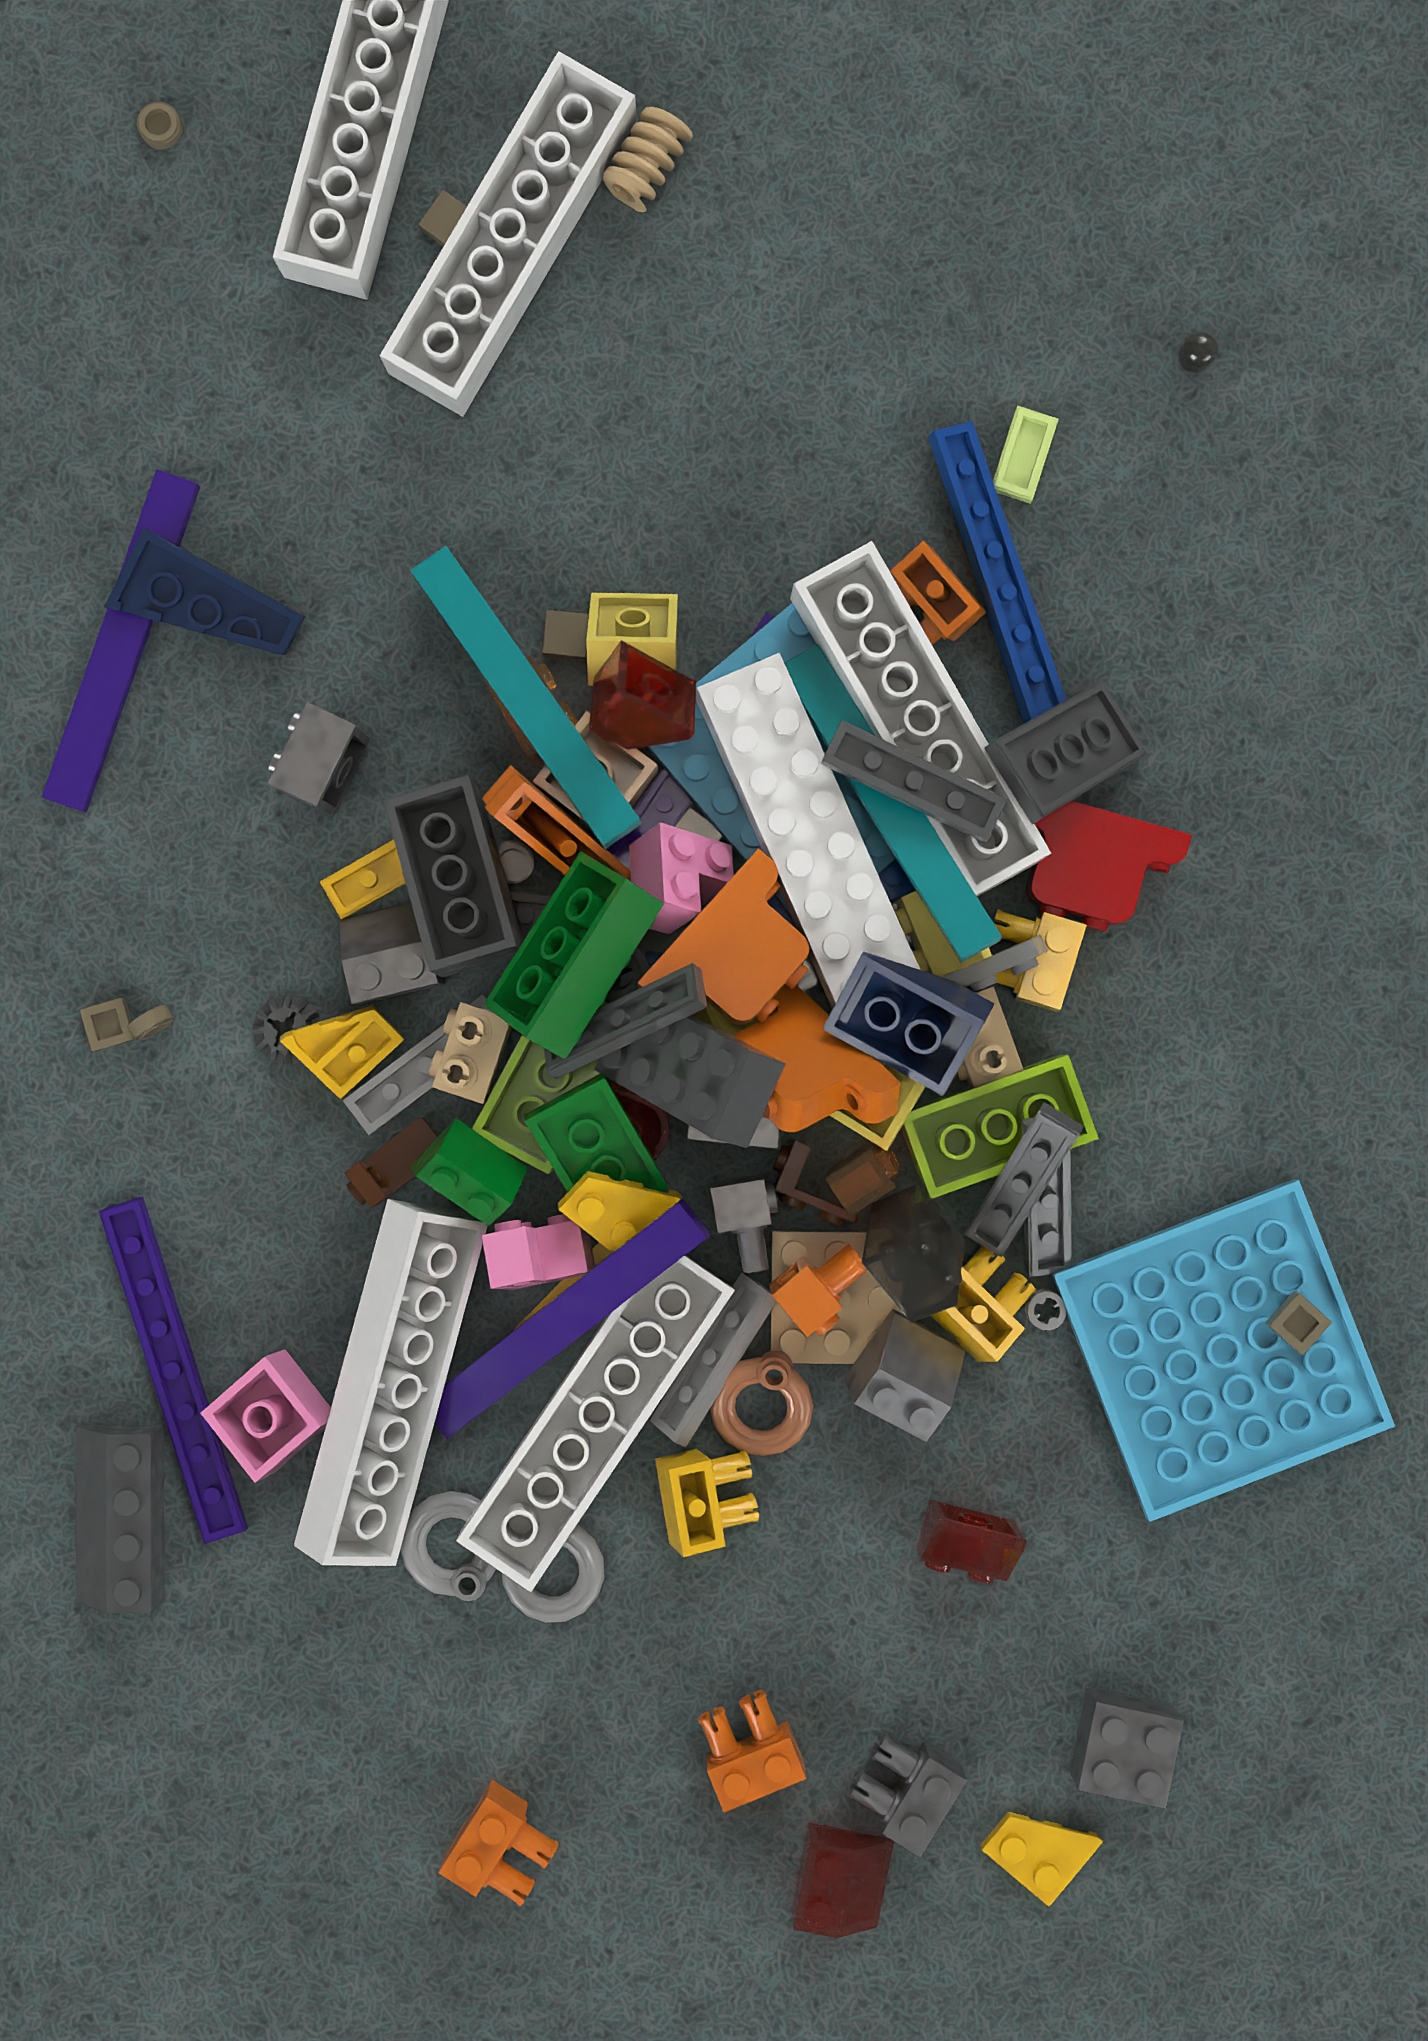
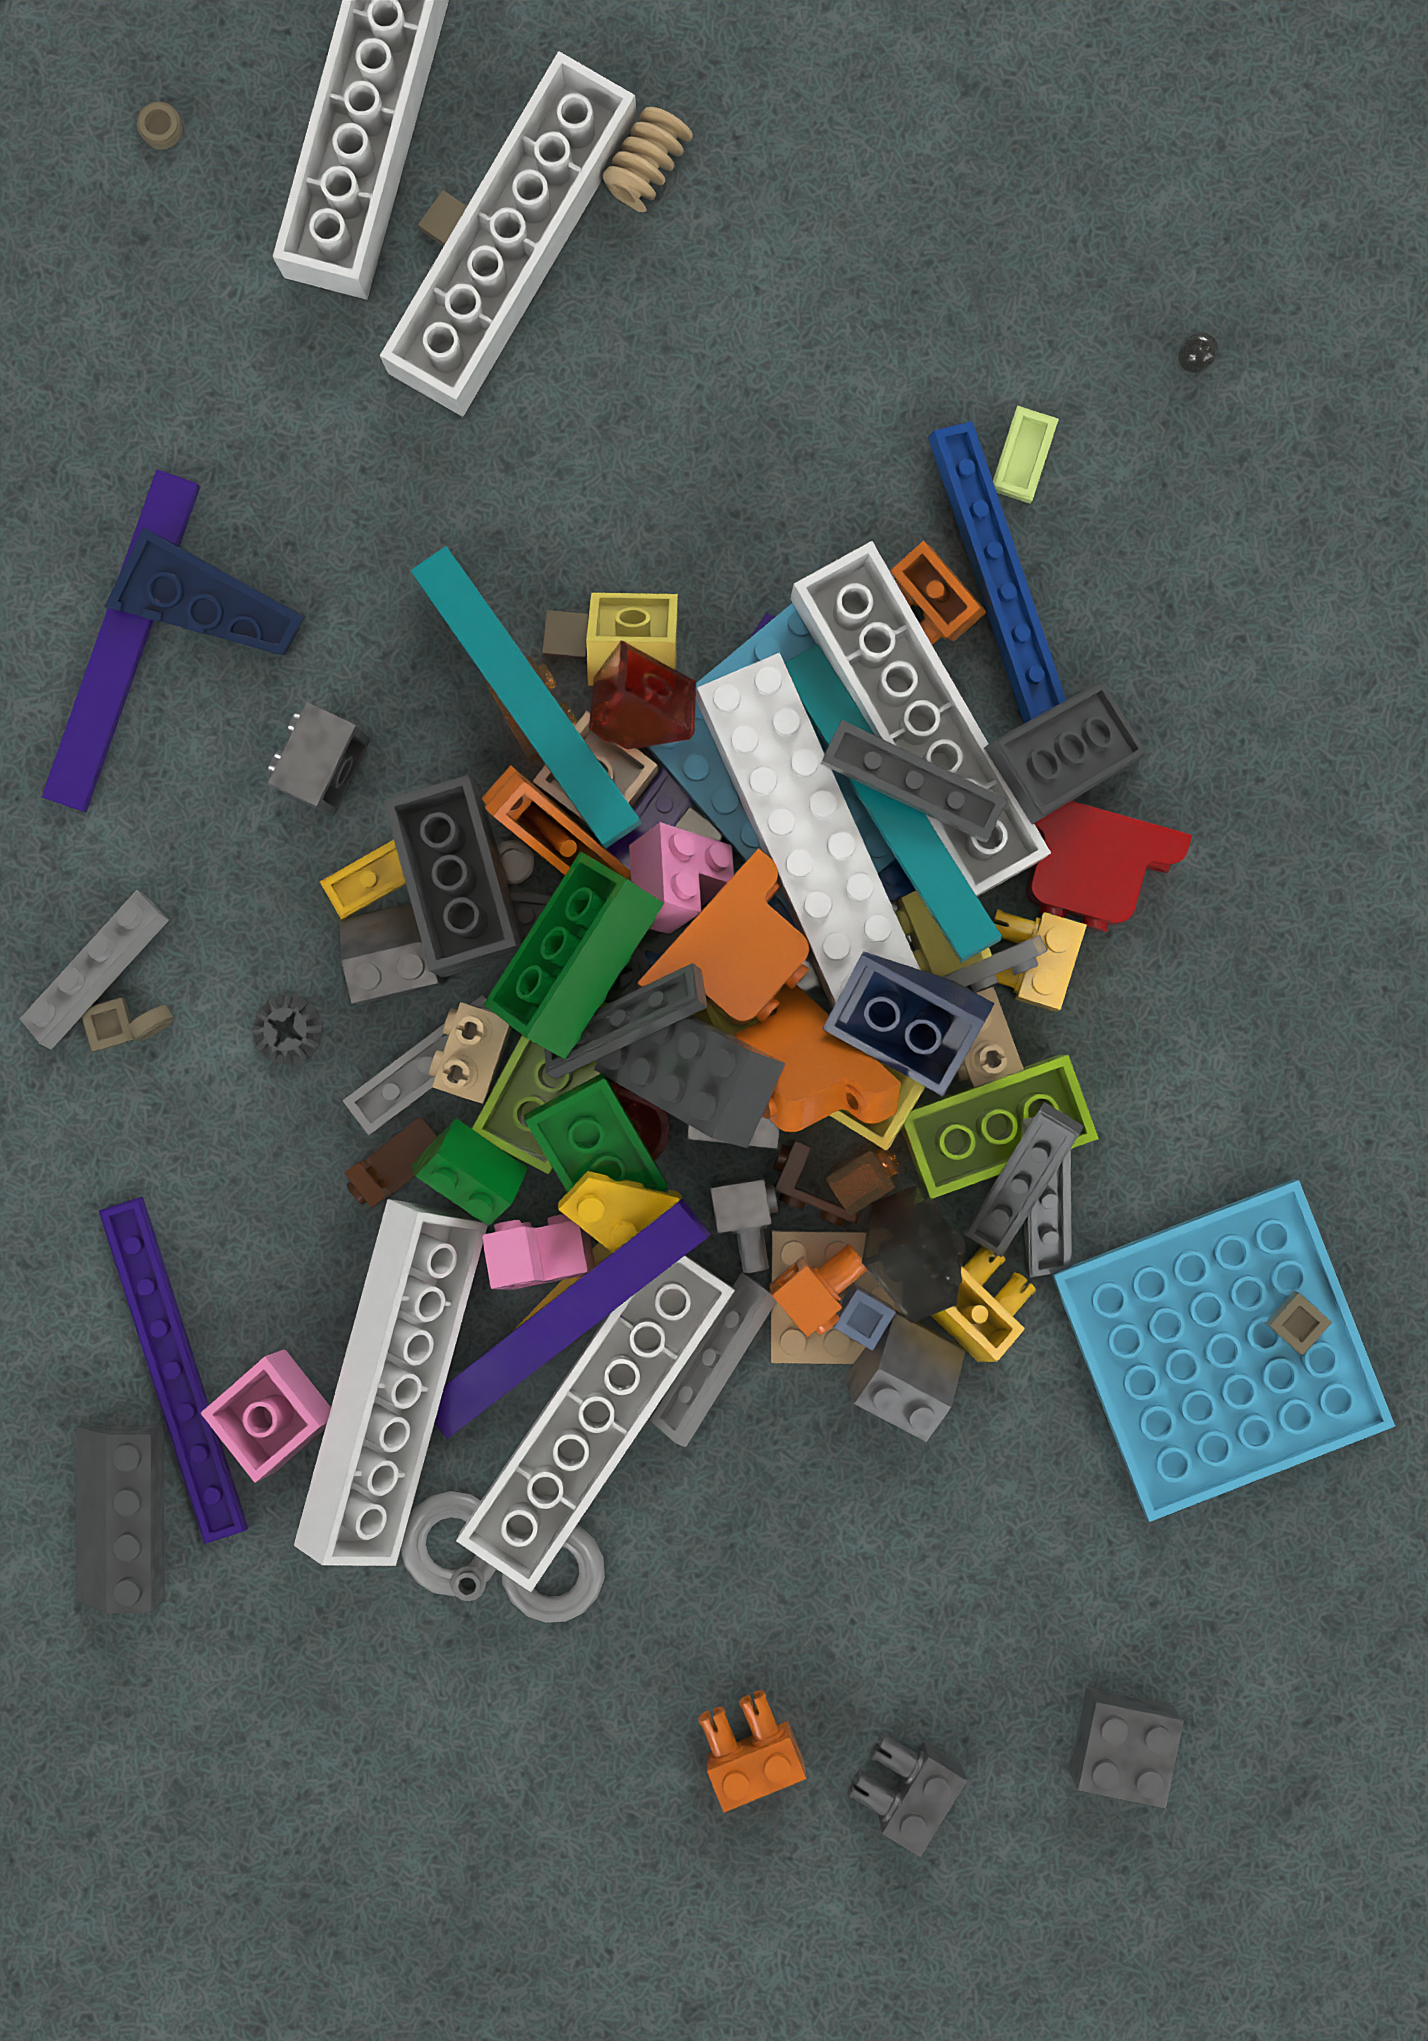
yellow wing [280,1005,404,1099] -> none
orange brick [438,1780,559,1906] -> none
yellow brick [655,1448,759,1557] -> none
nougat piece [709,1351,814,1456] -> none
clear red slope [791,1822,894,1938] -> none
clear red slope [917,1499,1027,1584] -> none
yellow wing [980,1812,1103,1907] -> none
light grey bush [1025,1289,1067,1331] -> none
none -> light grey plate [20,890,169,1050]
none -> sand blue brick [833,1282,896,1351]

